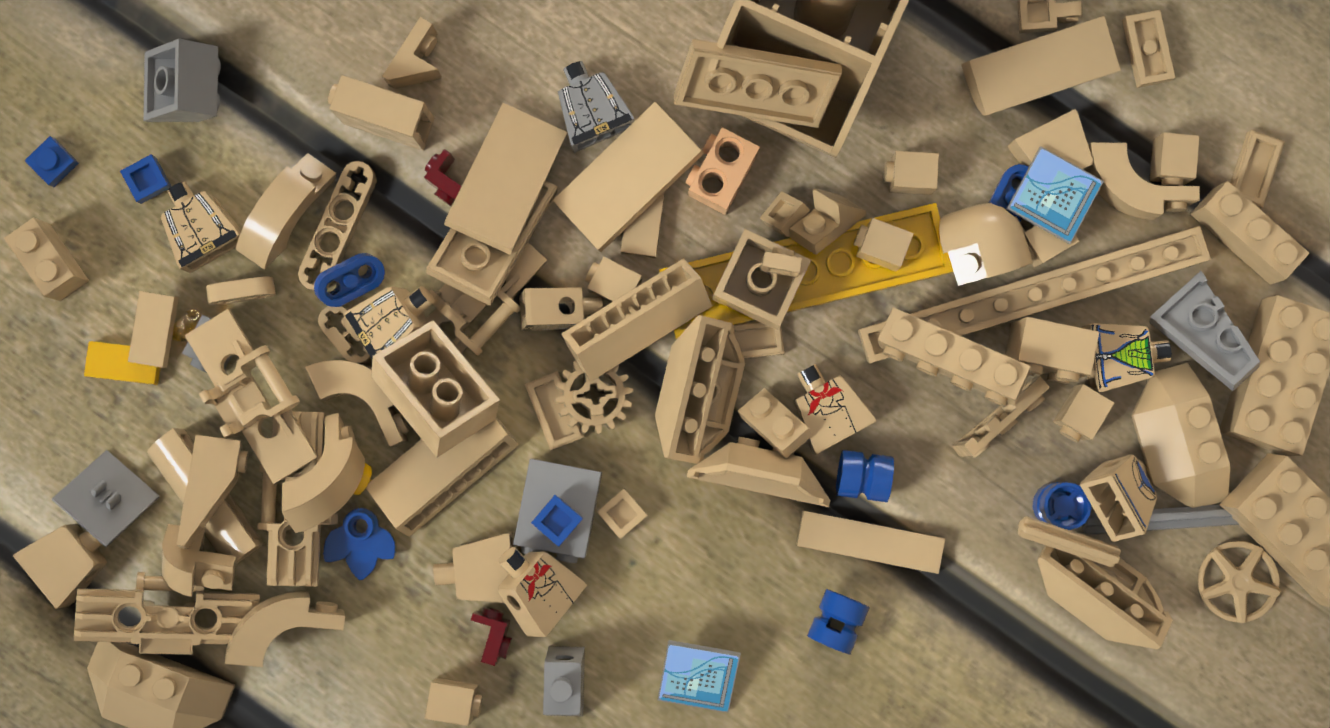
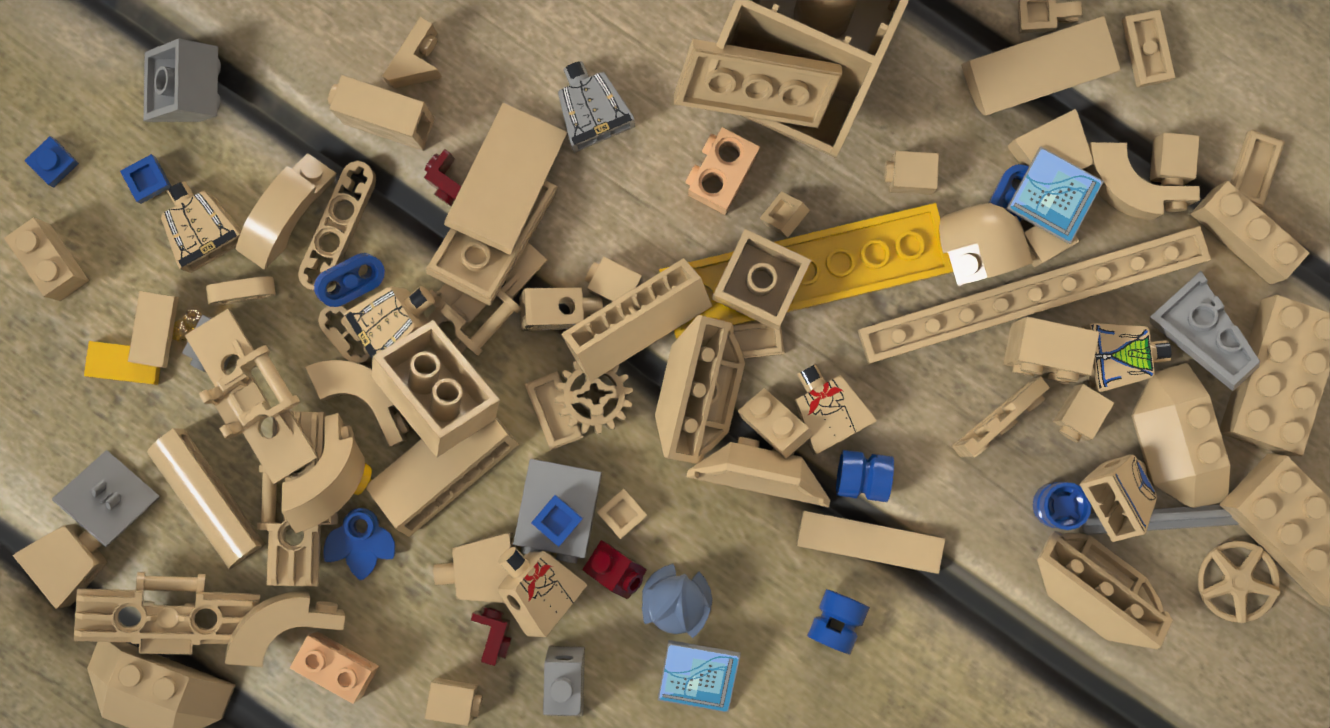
tan brick [162,524,236,597] -> none
tan slope [176,435,249,549] -> none
tan tile [553,102,704,252] -> none
tan tile [621,192,665,258] -> none
tan plate [760,247,802,277] -> none
tan slope [789,188,866,255] -> none
tan brick [854,218,914,272] -> none
tan brick [878,307,1031,407] -> none
tan axle [1017,516,1121,567] -> none
none -> light nougat brick [290,631,379,704]
none -> dark red bracket [582,540,647,599]
none -> sand blue helmet [642,564,712,638]

